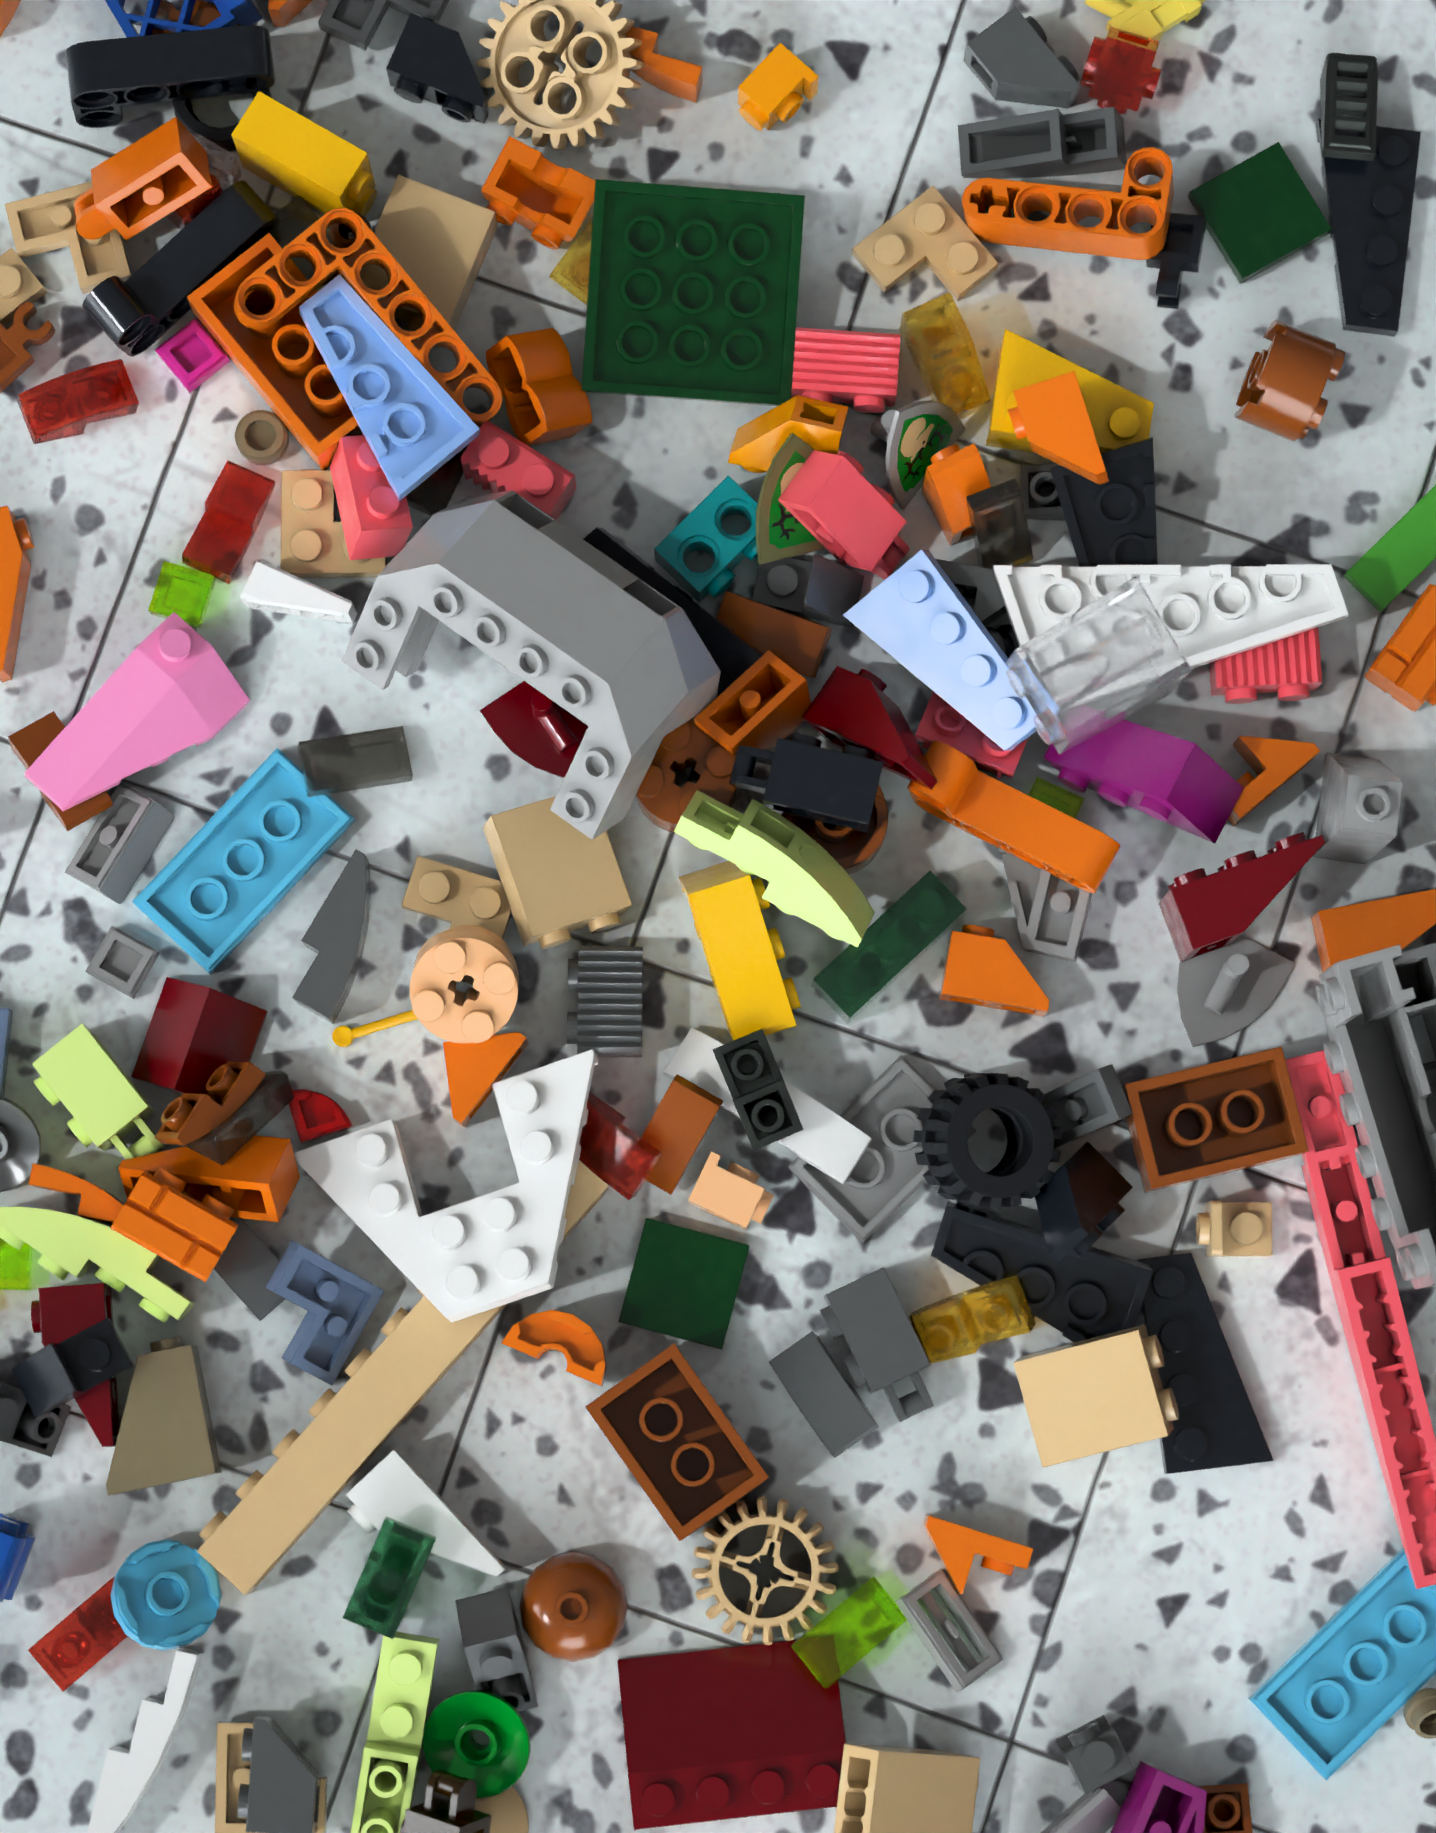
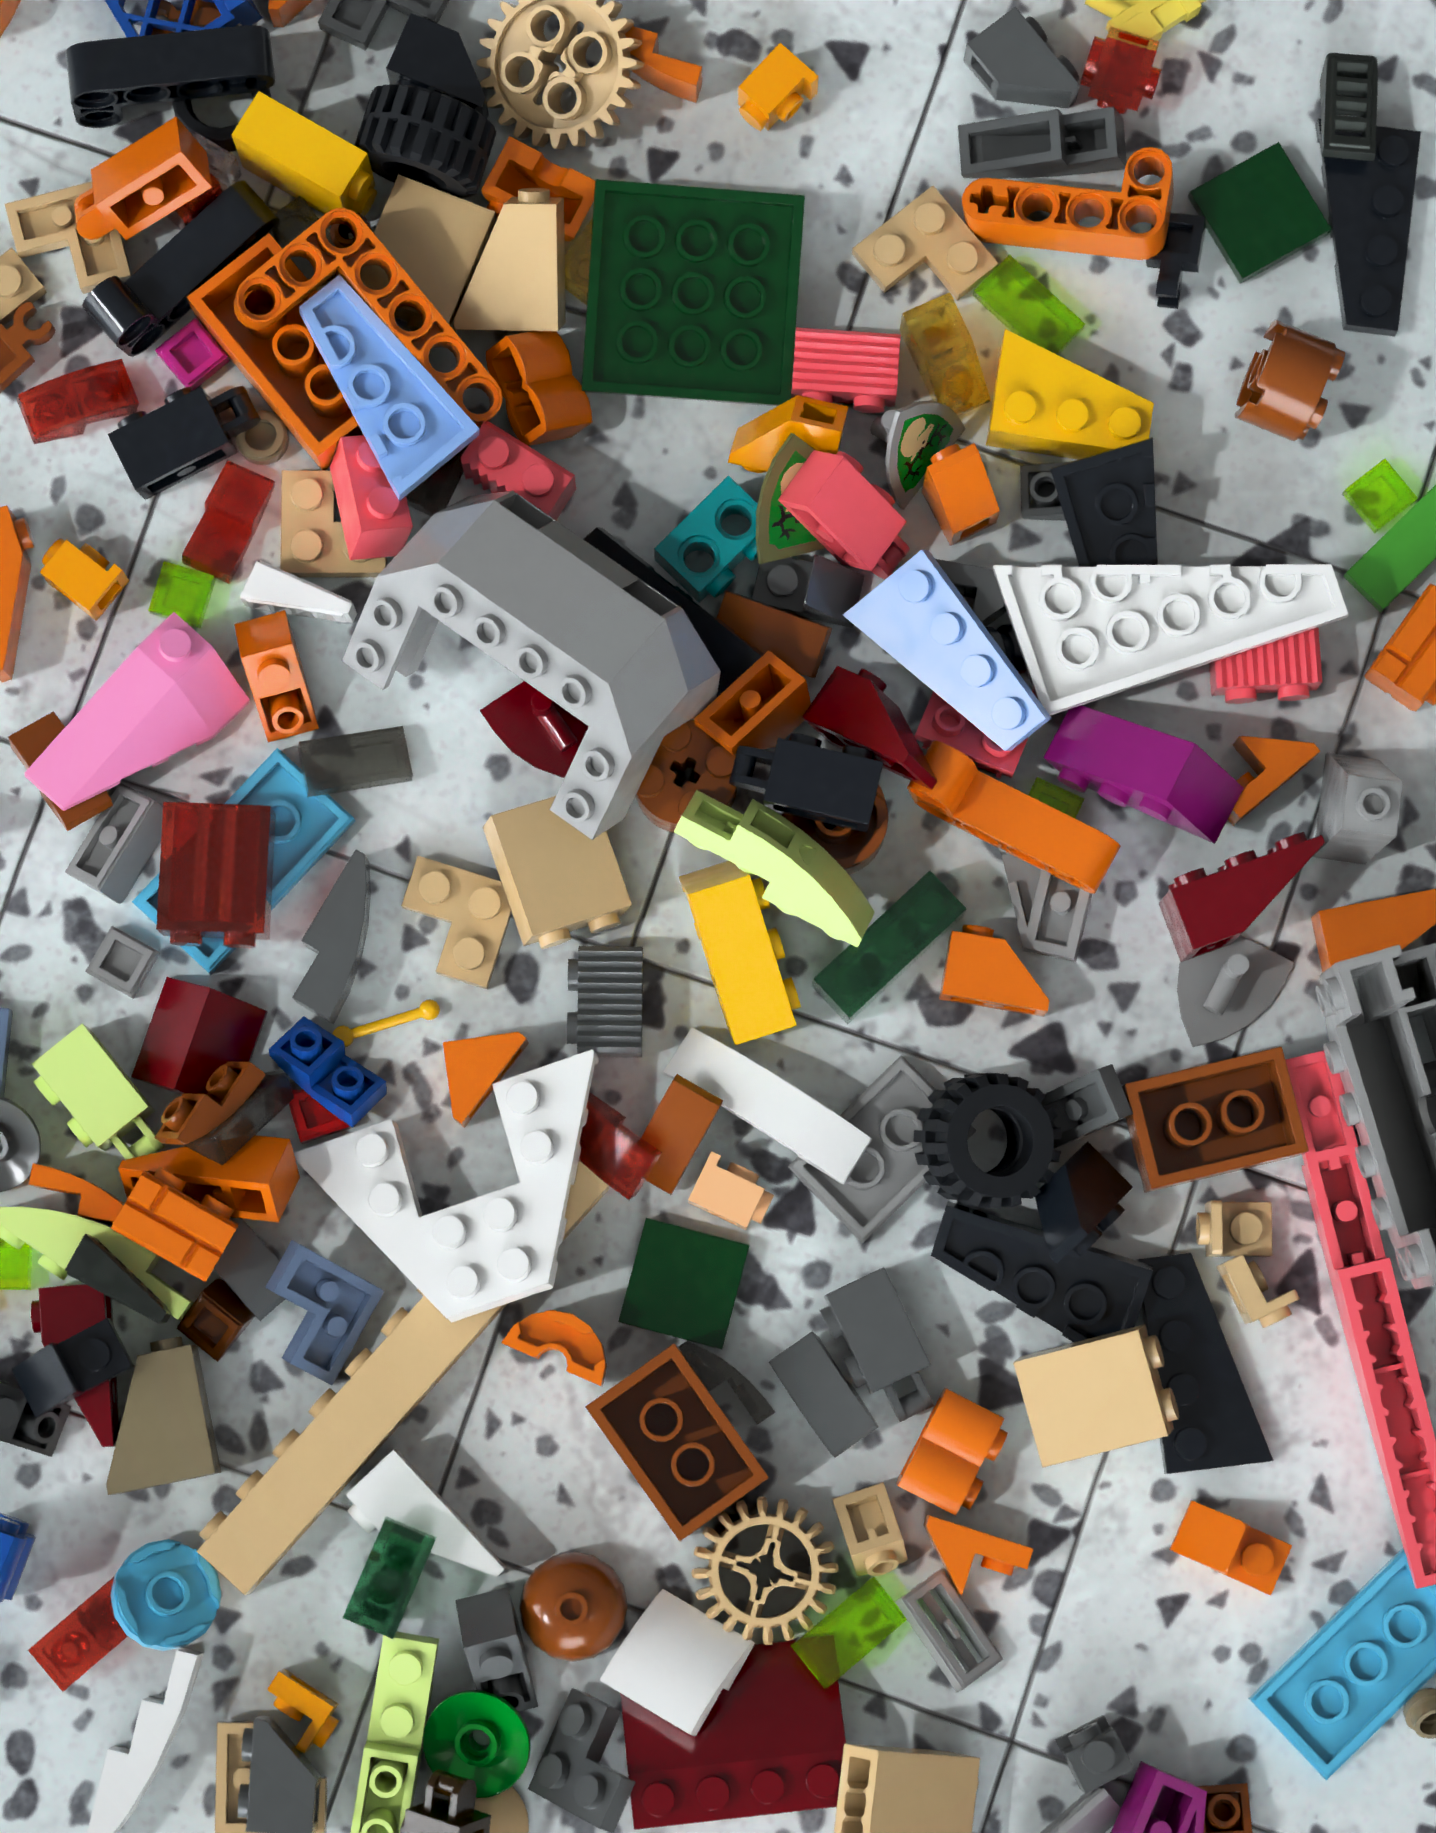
light nougat brick [410,925,519,1043] -> none
pearl dark grey slope [712,1029,804,1151] -> none
clear yellow slope [909,1276,1036,1364] -> none
clear smoke tile [966,479,1034,569] -> none
clear slope [1006,576,1192,755] -> none
orange slope [1008,371,1109,485] -> none
none -> light orange brick [40,538,129,621]
none -> pearl dark grey slope [65,1234,172,1324]
none -> black brick [107,386,261,500]
none -> clear red brick [156,802,276,948]
none -> reddish brown slope [176,1278,255,1362]
none -> orange slope [234,610,319,743]
none -> light orange bracket [267,1668,339,1754]
none -> blue slope [269,1016,387,1128]
none -> black tyre [354,84,497,198]
none -> tan slope [454,188,566,331]
none -> dark grey plate [528,1688,636,1833]
none -> white slope [600,1589,755,1737]
none -> clear smoke slope [678,1341,775,1425]
none -> tan bracket [832,1482,908,1576]
none -> orange brick [896,1388,1008,1516]
none -> clear neon green tile [973,254,1085,355]
none -> orange slope [1169,1500,1292,1595]
none -> tan bracket [1216,1254,1300,1328]
none -> clear neon green tile [1342,458,1418,534]

